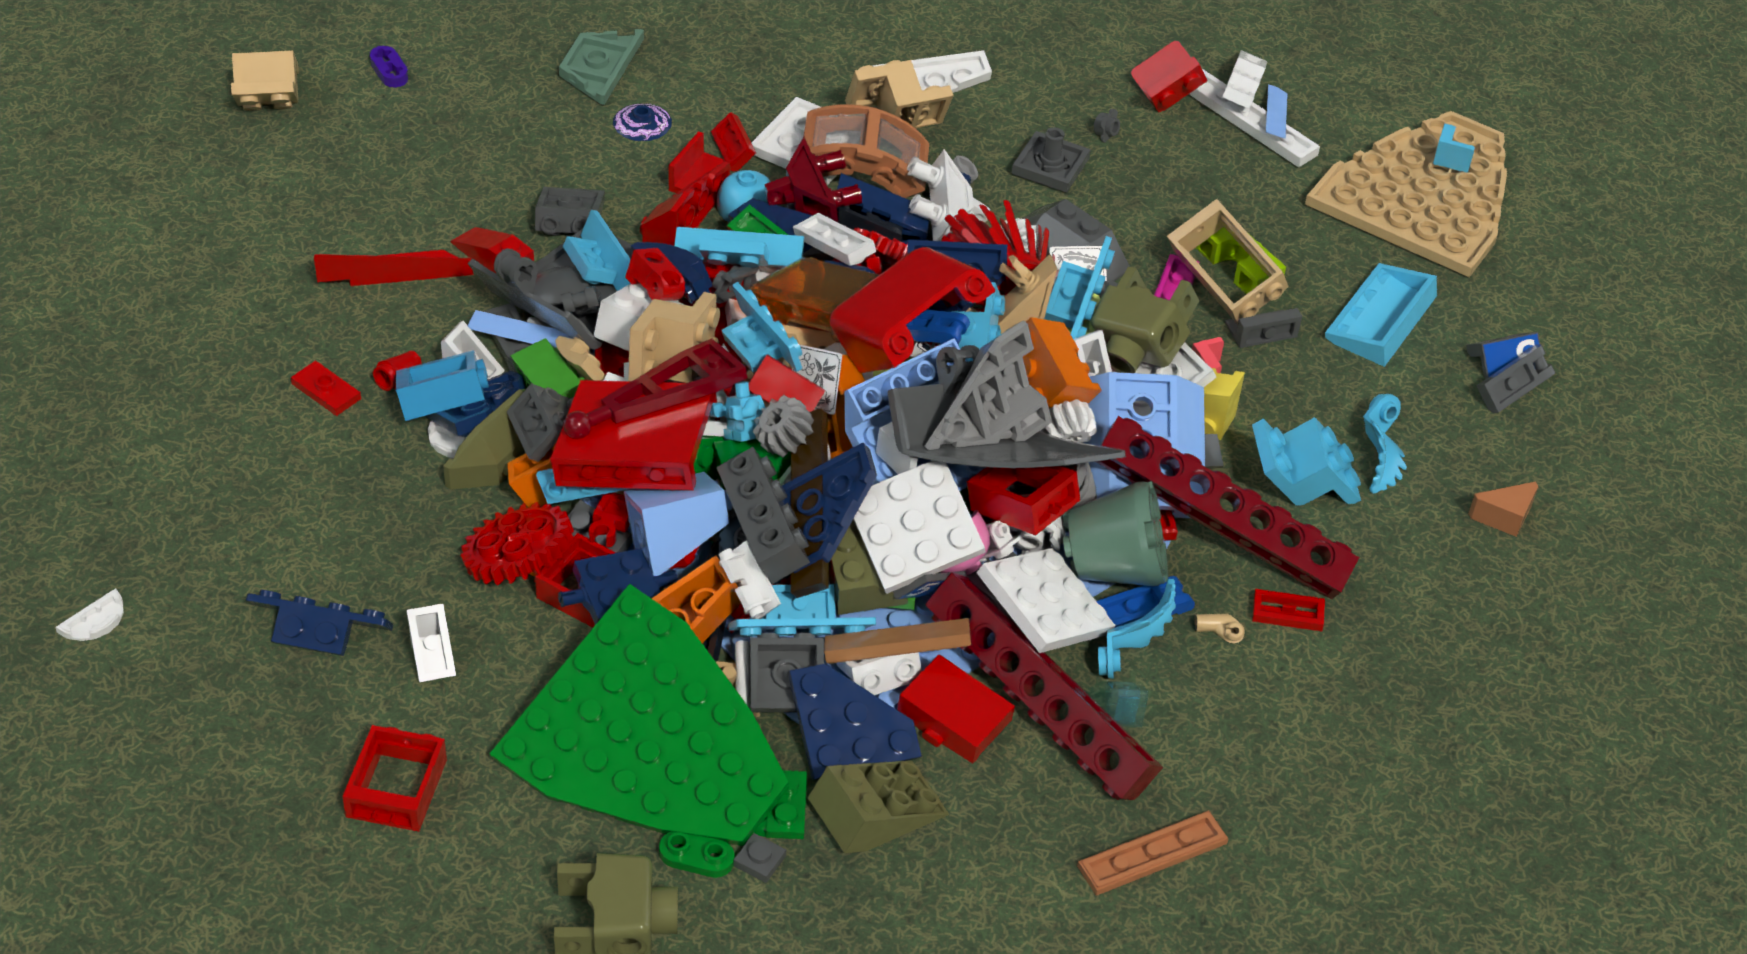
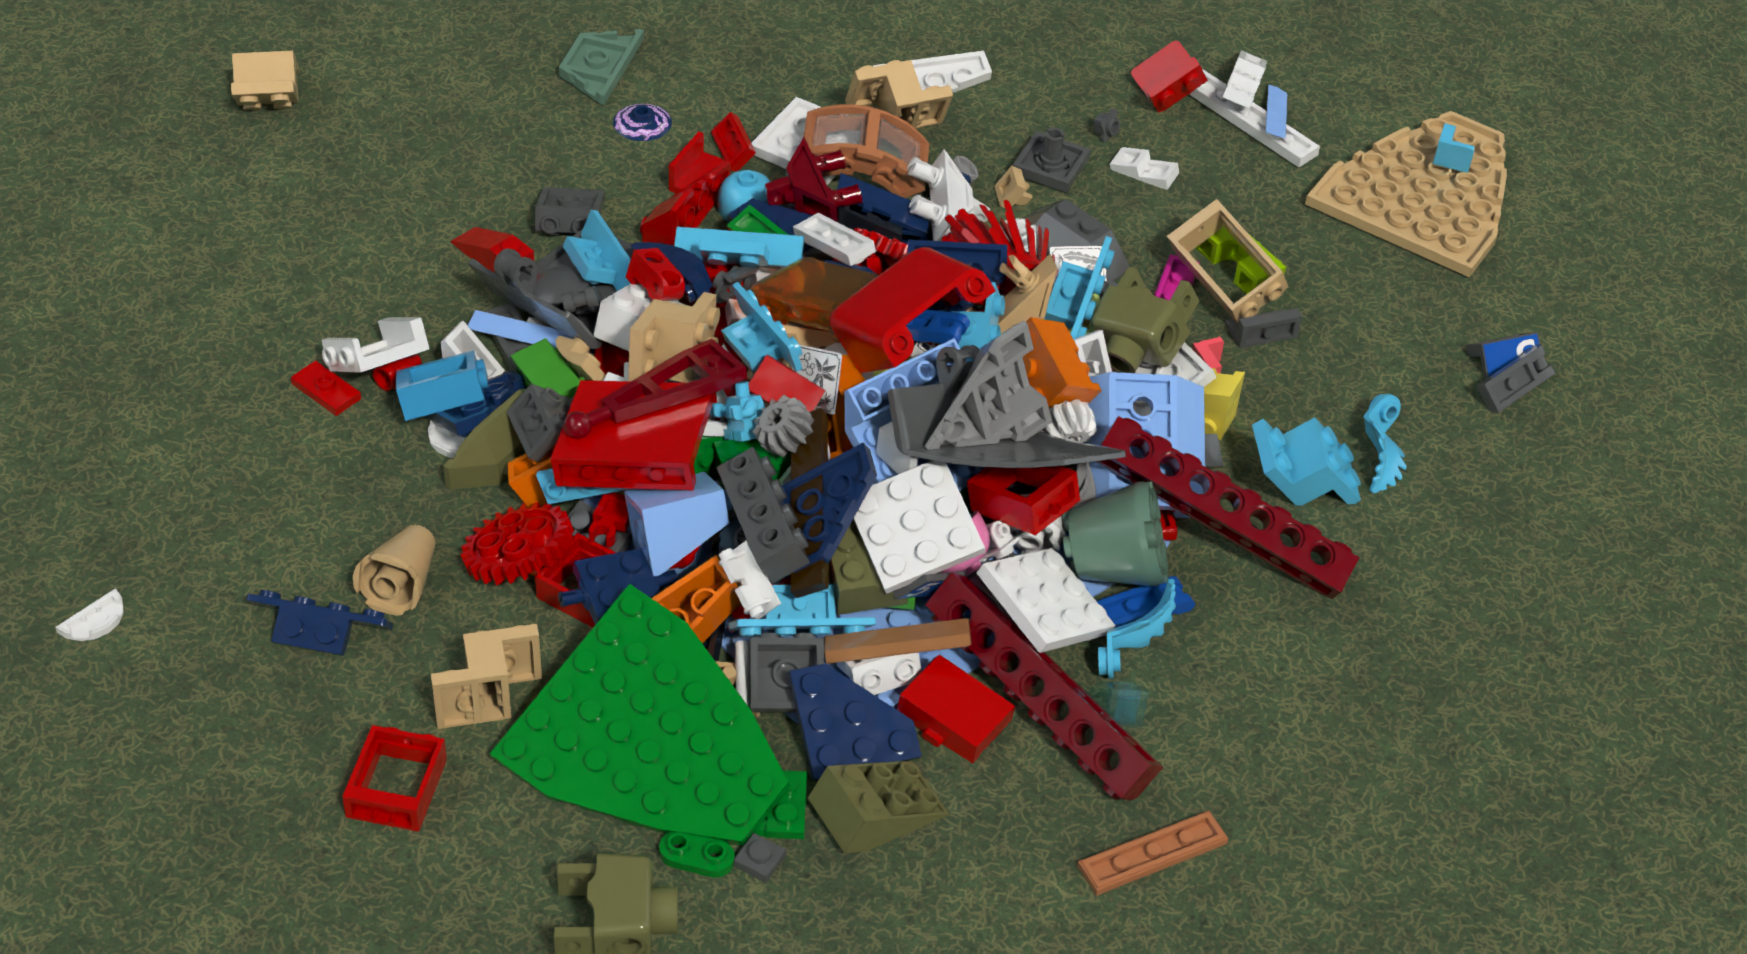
red wedge [314,250,474,286] -> none
dark purple beam [370,46,408,88] -> none
white slope [406,604,456,682] -> none
tan arm [1194,614,1245,643] -> none
red tile [1252,589,1325,632] -> none
medium azure slope [1325,263,1437,367] -> none
nougat slope [1468,481,1538,537] -> none
none -> white panel [322,317,429,372]
none -> tan cone [352,525,435,616]
none -> tan bracket [431,624,542,729]
none -> tan tile [994,166,1033,208]
none -> white slope [1110,147,1179,190]

